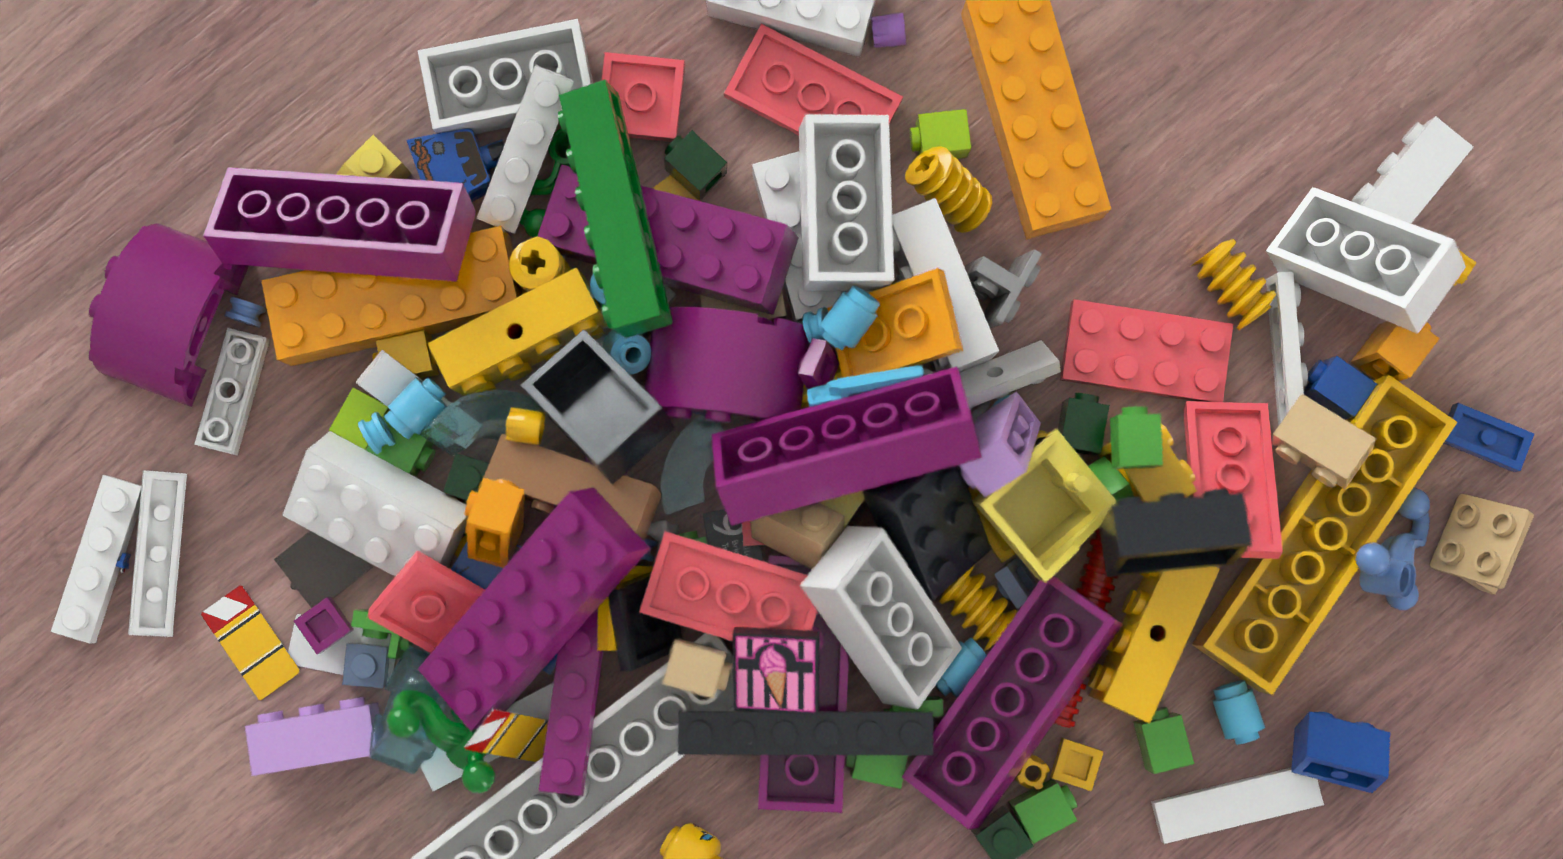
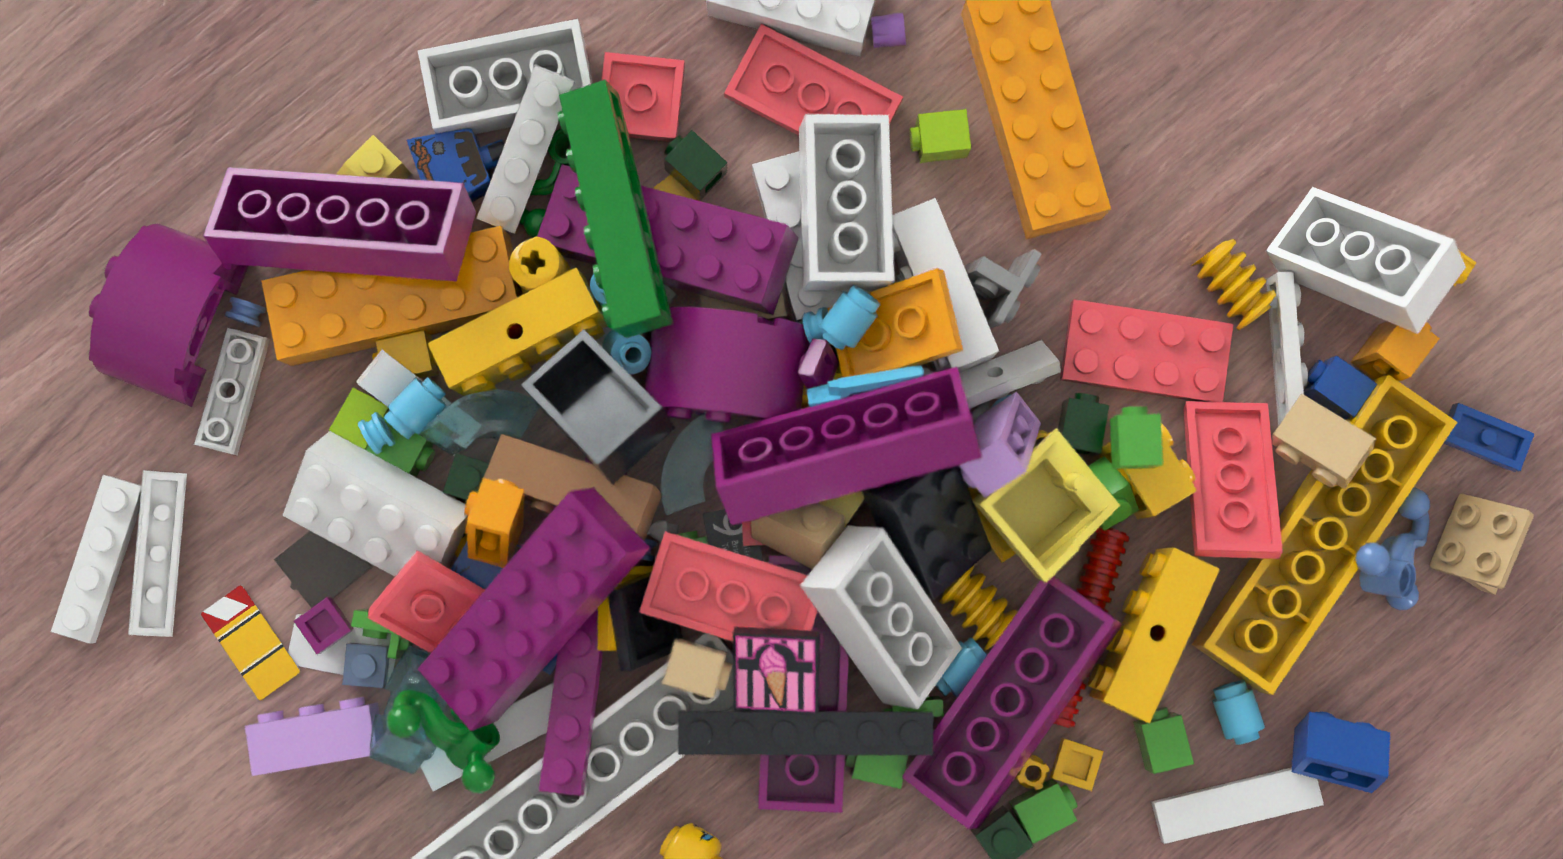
blue piece [116,553,131,573] -> none
yellow sticker [464,709,548,762] -> none
yellow hose [506,407,545,445] -> none
yellow piece [905,146,992,233] -> none
sand blue plate [994,556,1037,609] -> none
black piece [1099,489,1252,577] -> none
white brick [1352,116,1473,224] -> none

